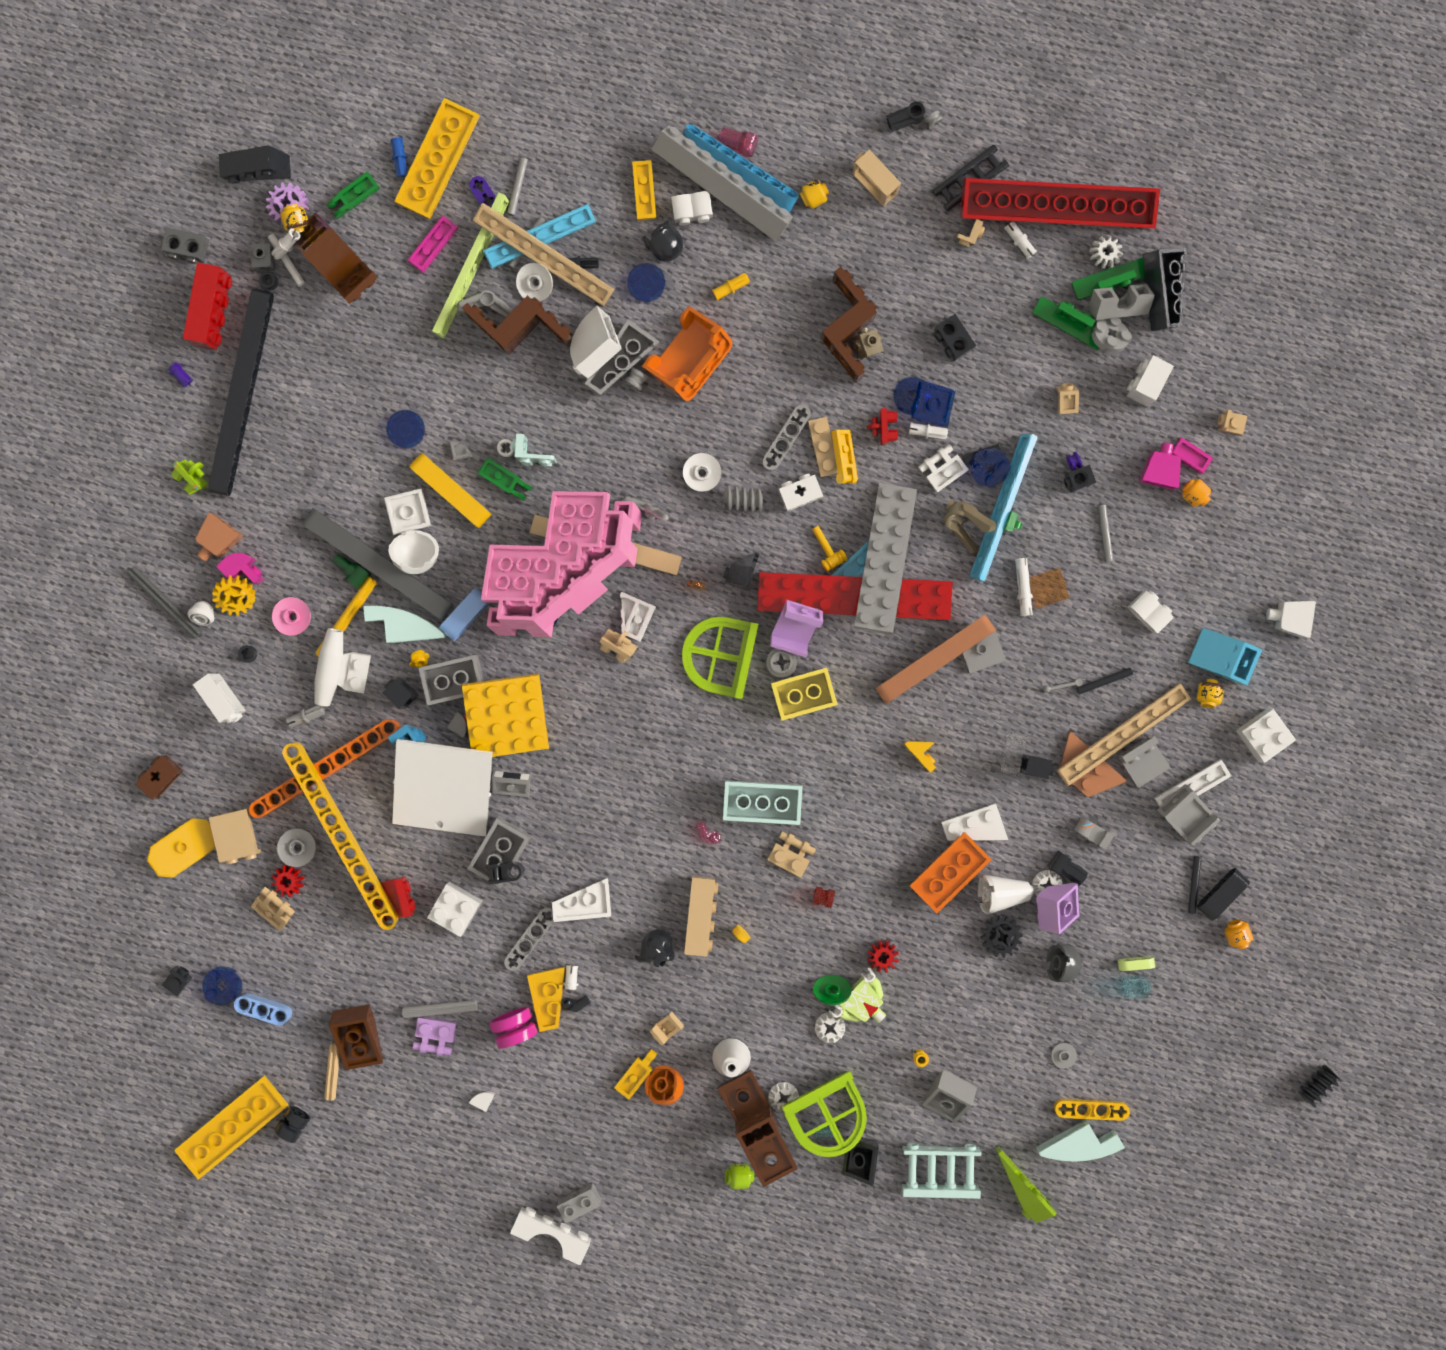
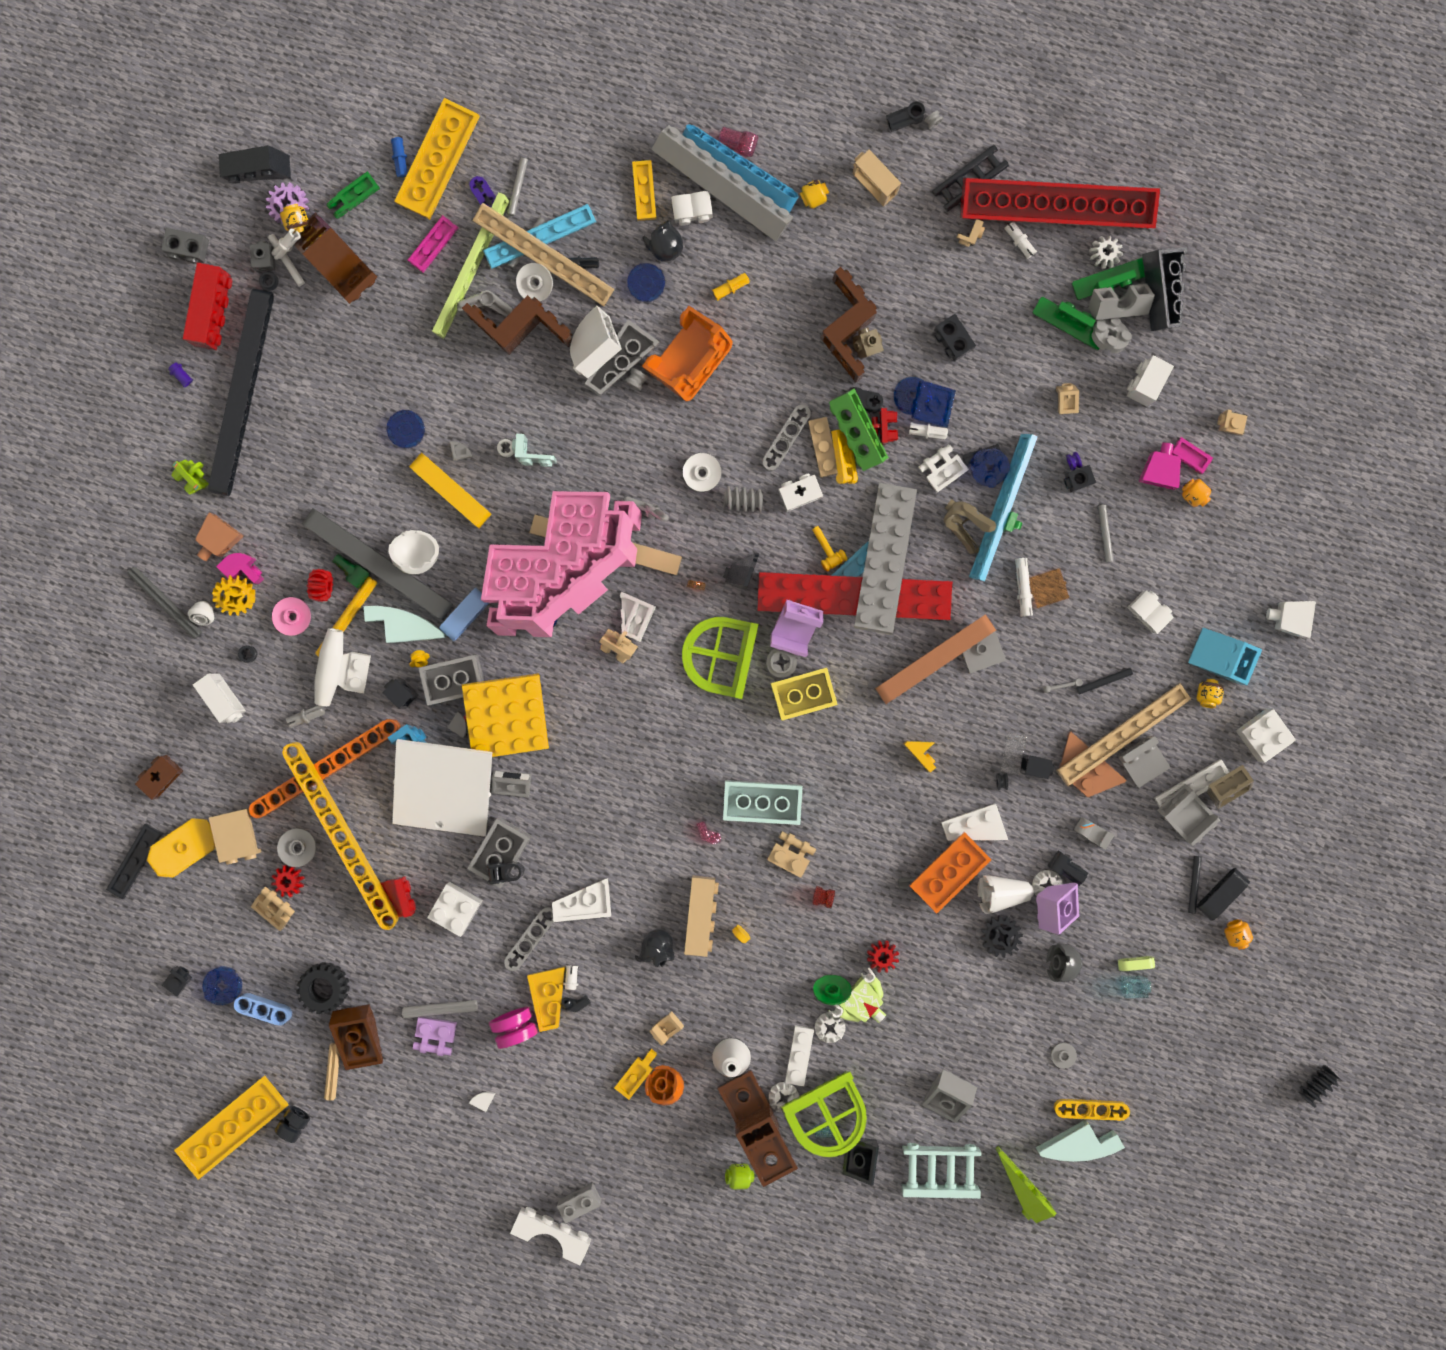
white plate [384,489,431,535] -> none
green hinge [477,457,532,501] -> none
yellow pin [913,1049,929,1067] -> none
none -> black tile [106,823,163,900]
none -> black tyre [296,962,350,1014]
none -> red gear [307,569,333,602]
none -> white plate [785,1025,814,1086]
none -> bright green brick [829,389,889,471]
none -> black piece [849,387,883,413]
none -> black bush [996,773,1008,790]
none -> dark tan window [1207,765,1254,809]

